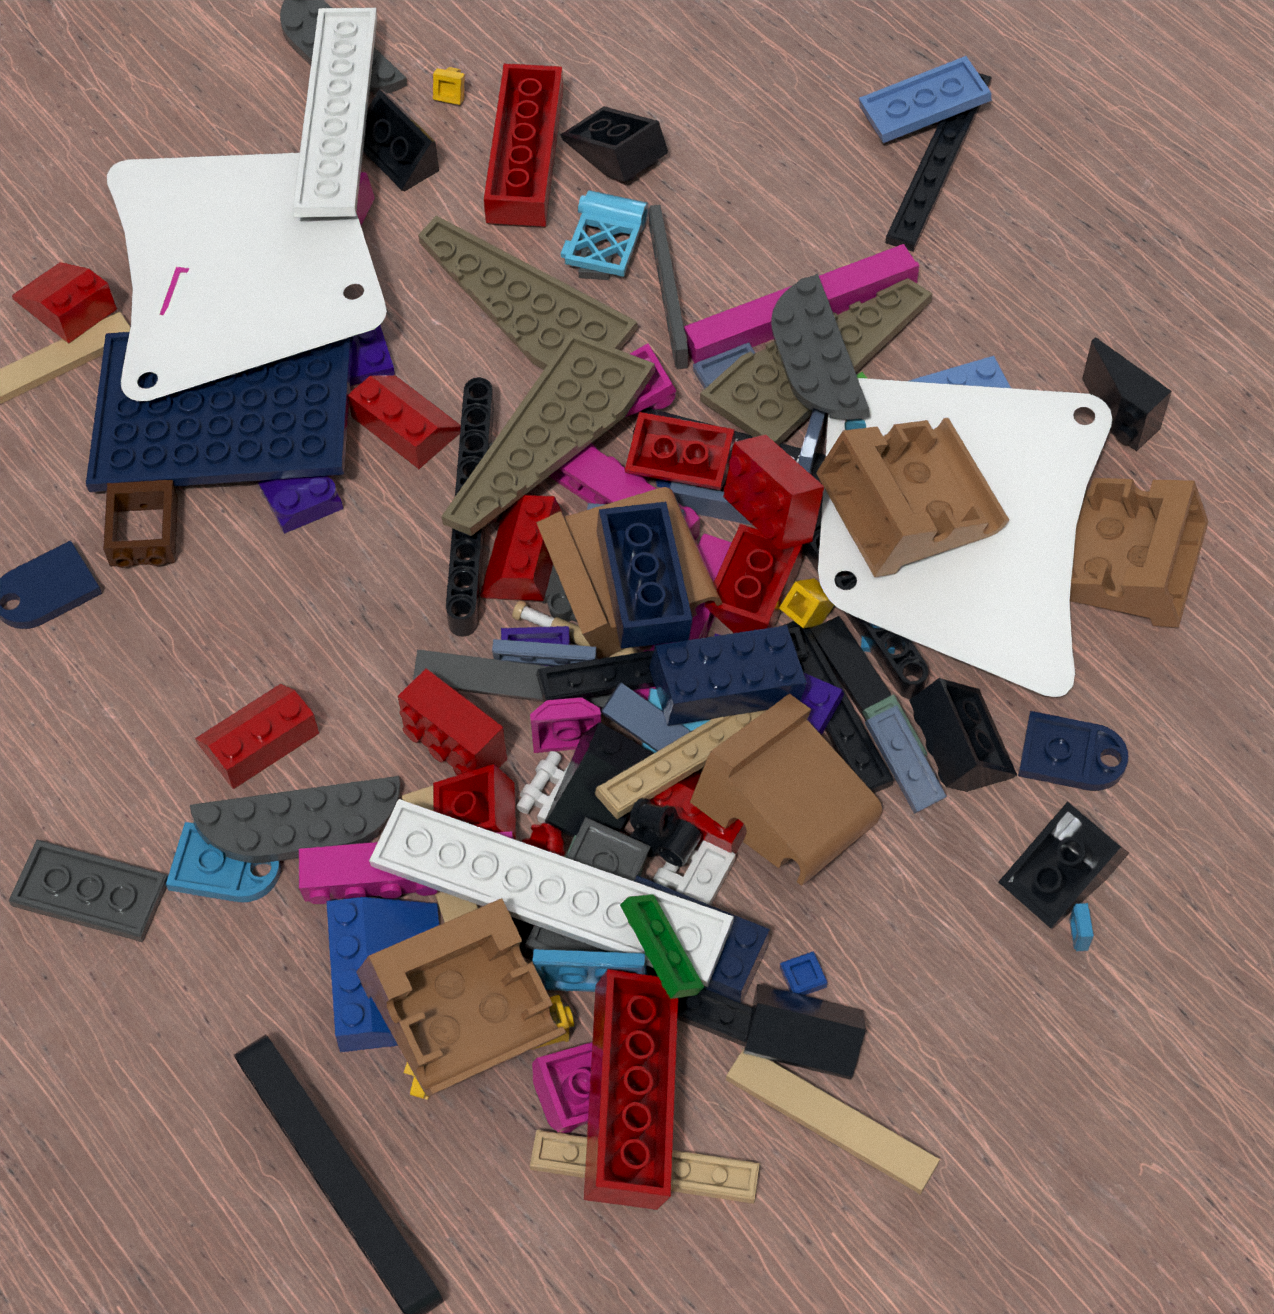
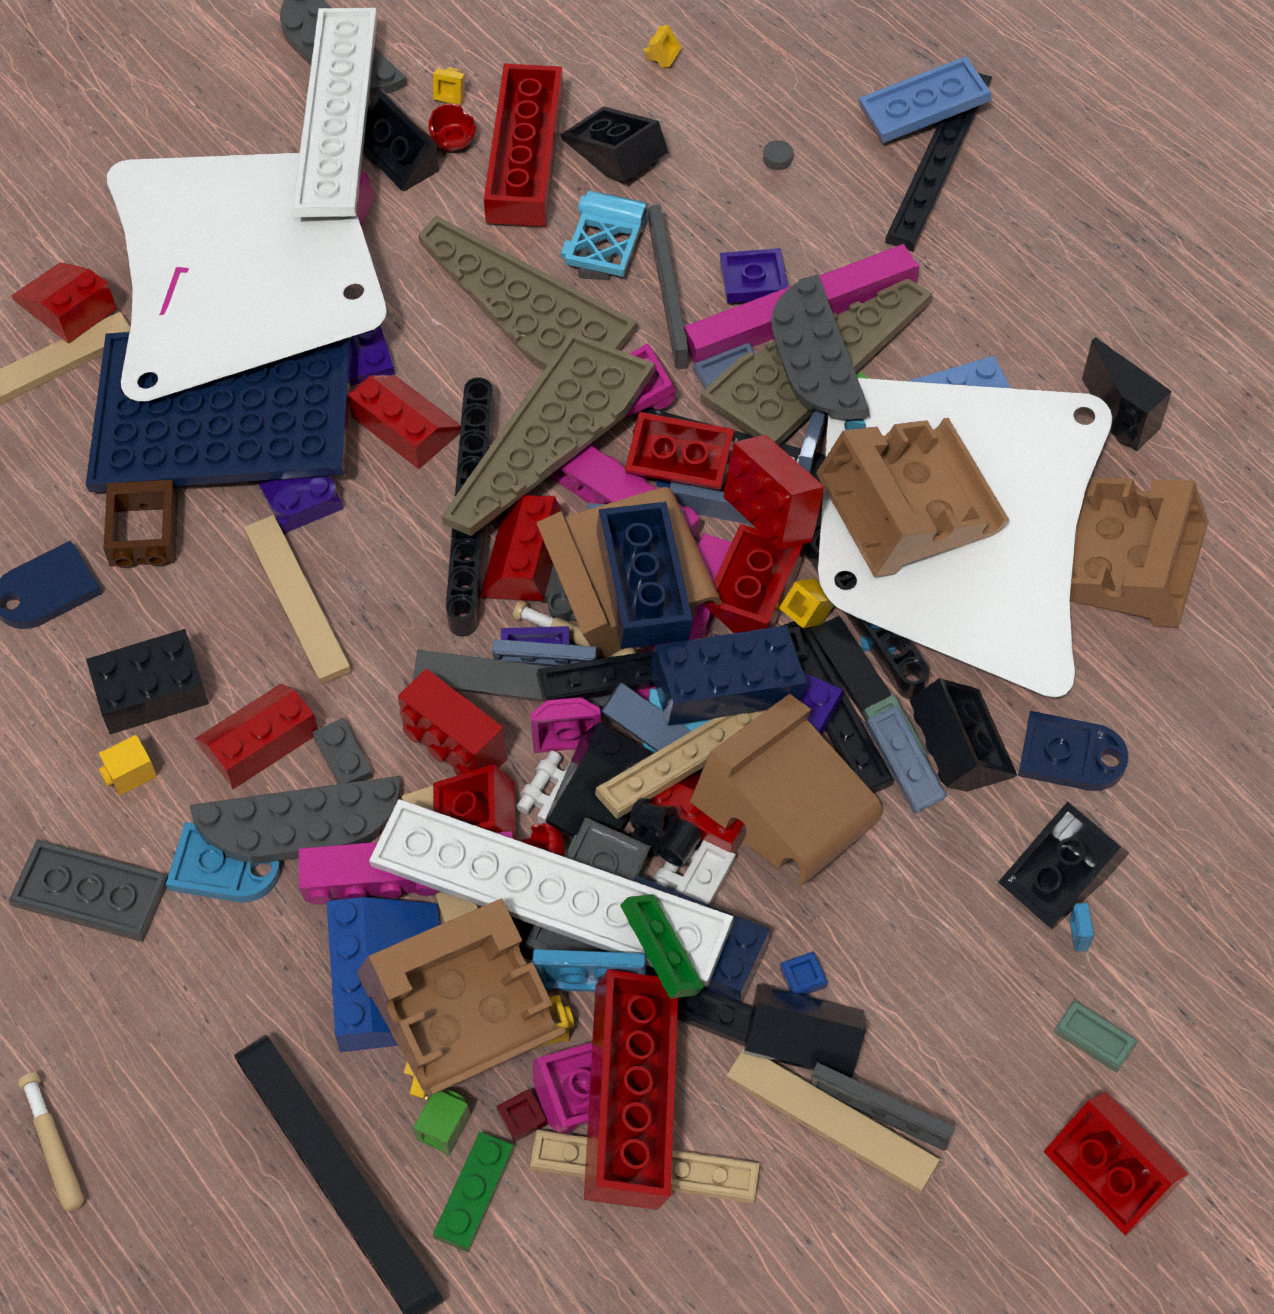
none -> tan piece [18,1073,84,1211]
none -> black brick [86,629,209,735]
none -> yellow brick [98,734,157,795]
none -> tan tile [244,515,351,685]
none -> dark grey plate [312,718,373,784]
none -> bright green brick [413,1090,471,1155]
none -> red hair [428,103,476,152]
none -> green plate [433,1131,515,1253]
none -> dark red plate [496,1089,547,1142]
none -> yellow tile [643,25,682,68]
none -> dark purple plate [720,248,788,303]
none -> dark grey tile [763,140,793,170]
none -> dark grey tile [810,1063,955,1151]
none -> red slope [1043,1091,1188,1236]
none -> sand green tile [1053,1000,1138,1073]

